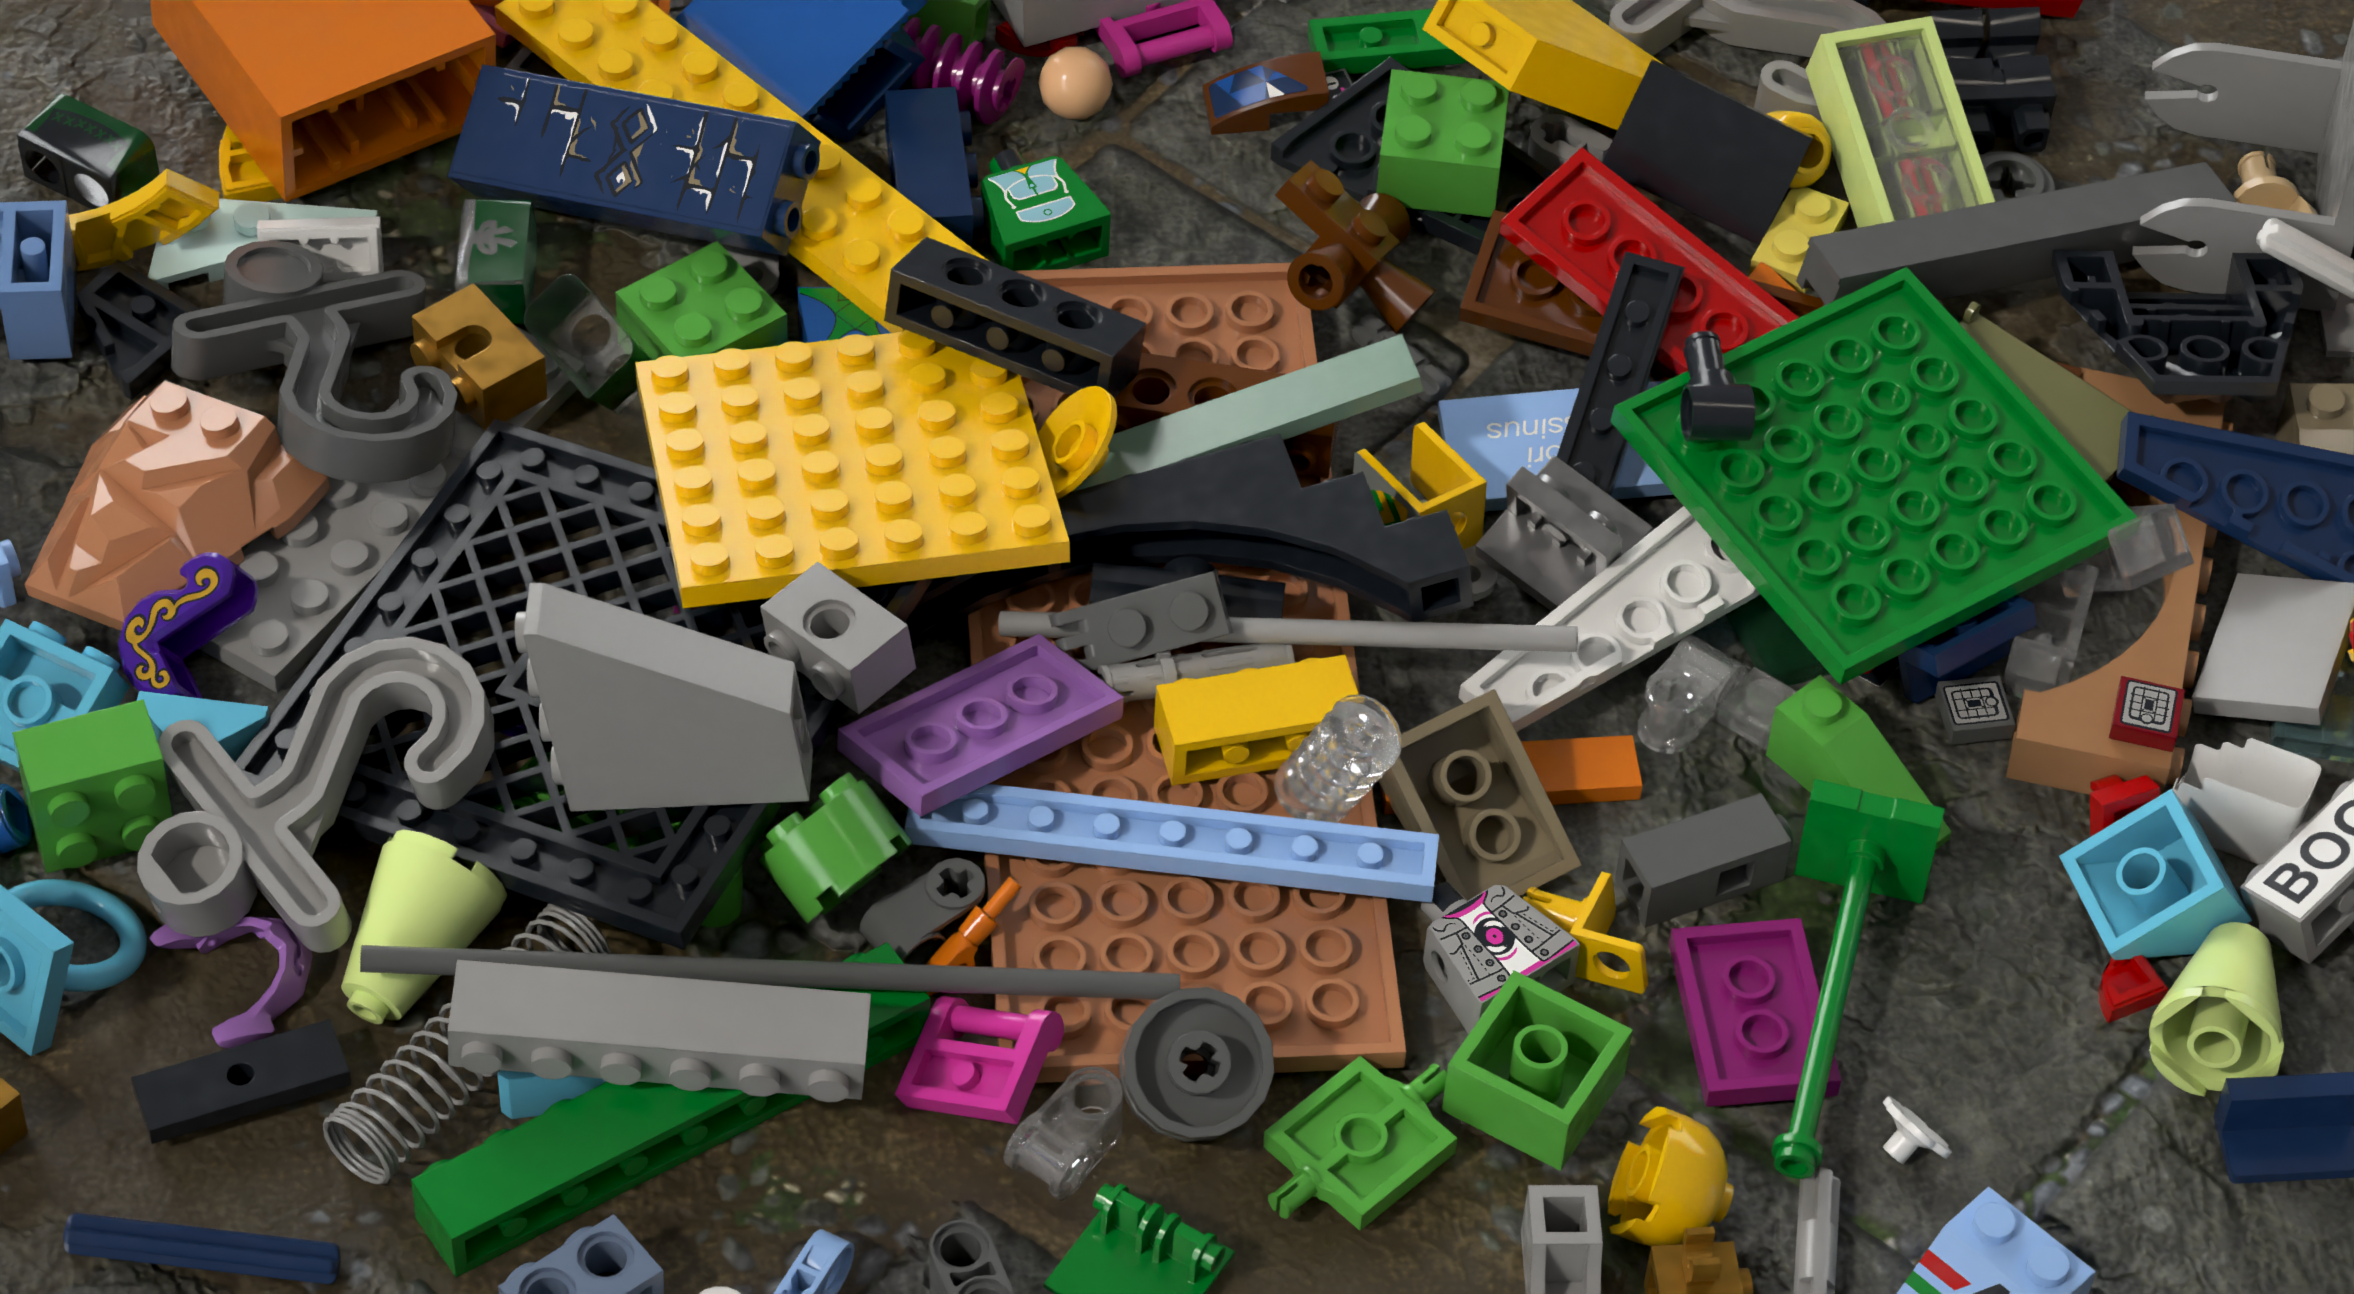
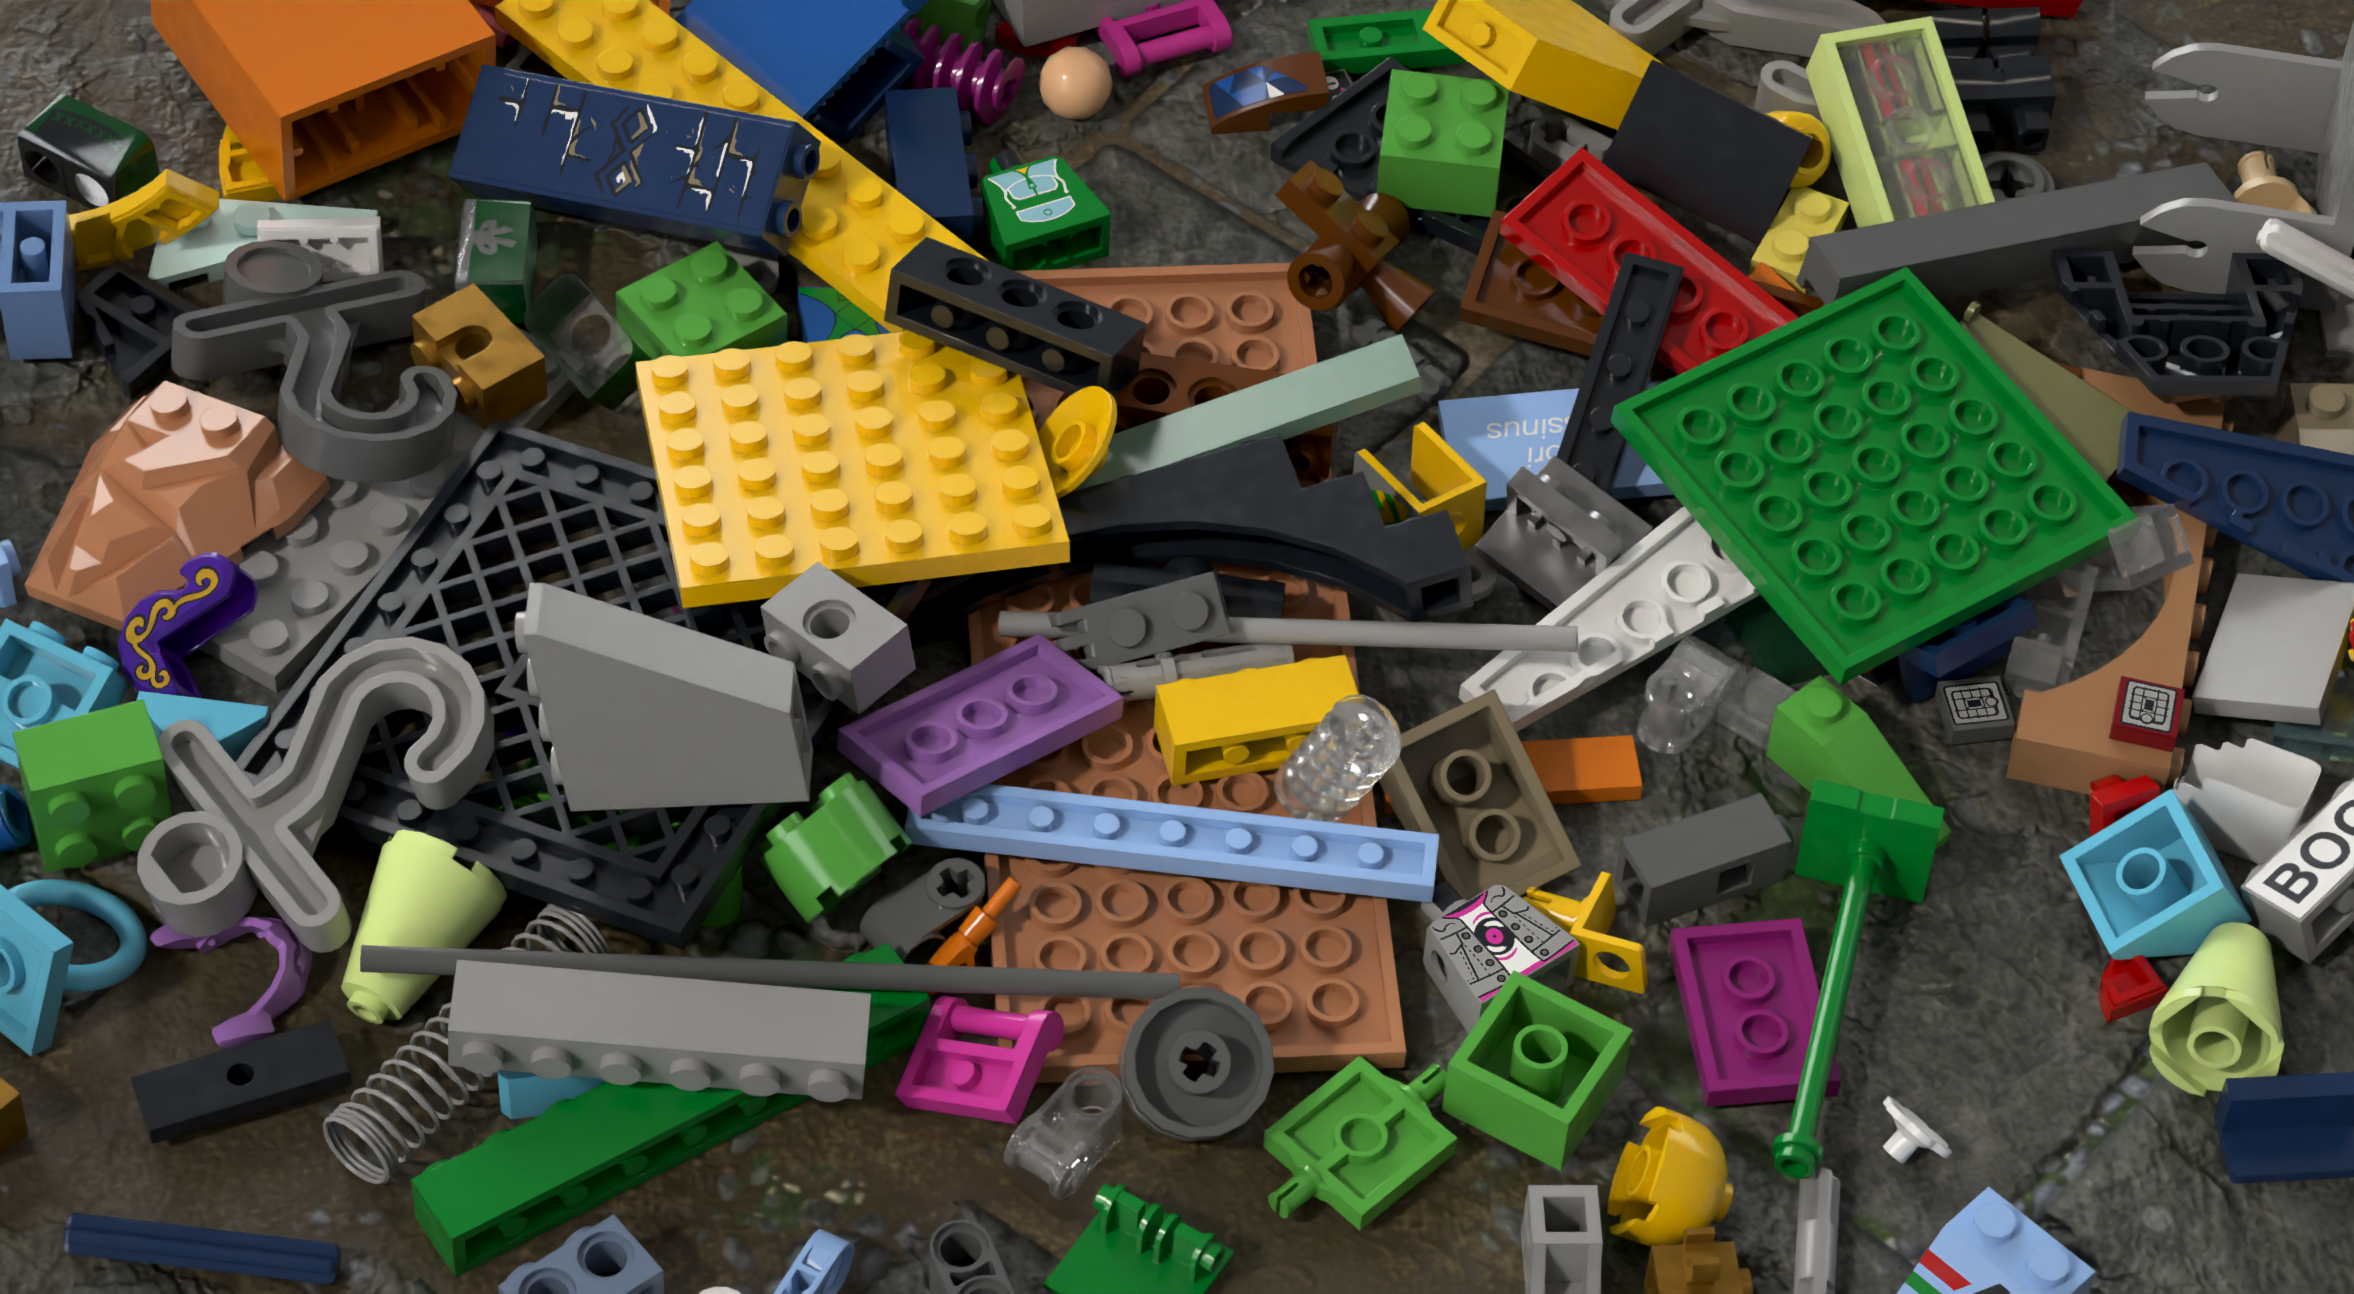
black pin [1680,331,1755,442] -> none

